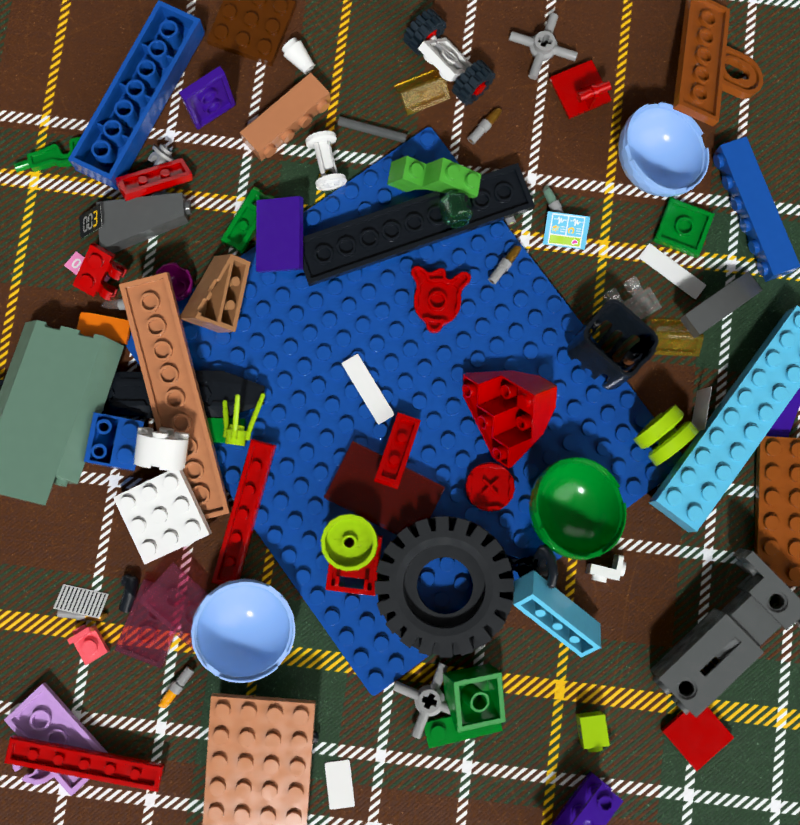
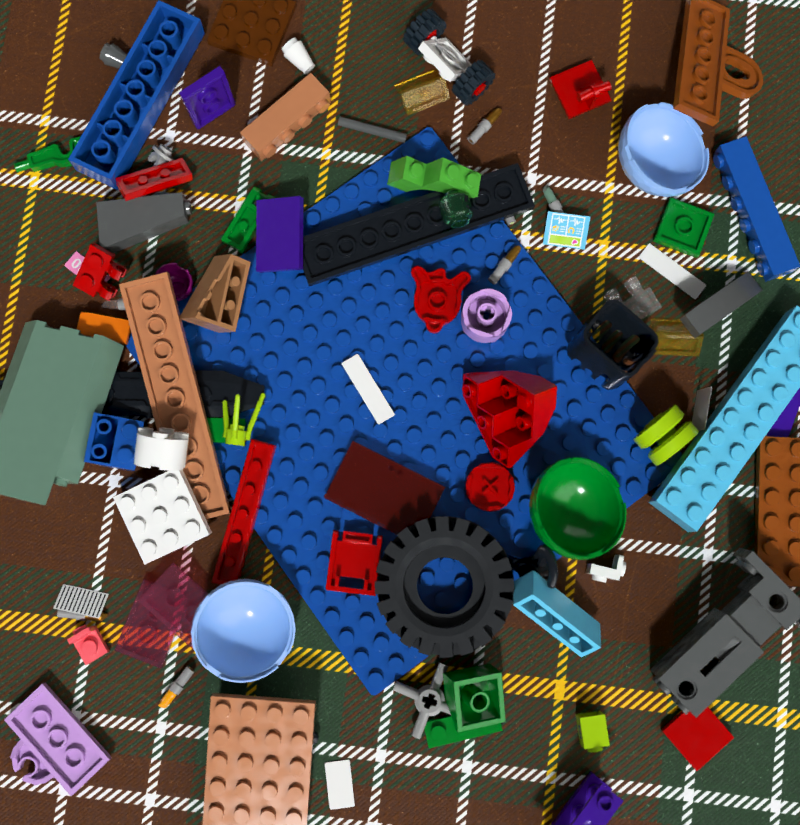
red tile [4,735,165,792] -> none
black sticker [79,204,102,238] -> none
black arm [119,573,139,613] -> none
white hose [305,131,347,191] -> none
lime wheel [321,514,378,571] -> none
red plate [374,412,421,489] -> none
light grey bar [509,13,578,80] -> none
none -> dark grey cone [100,43,127,69]
none -> lavender brick [461,289,512,343]

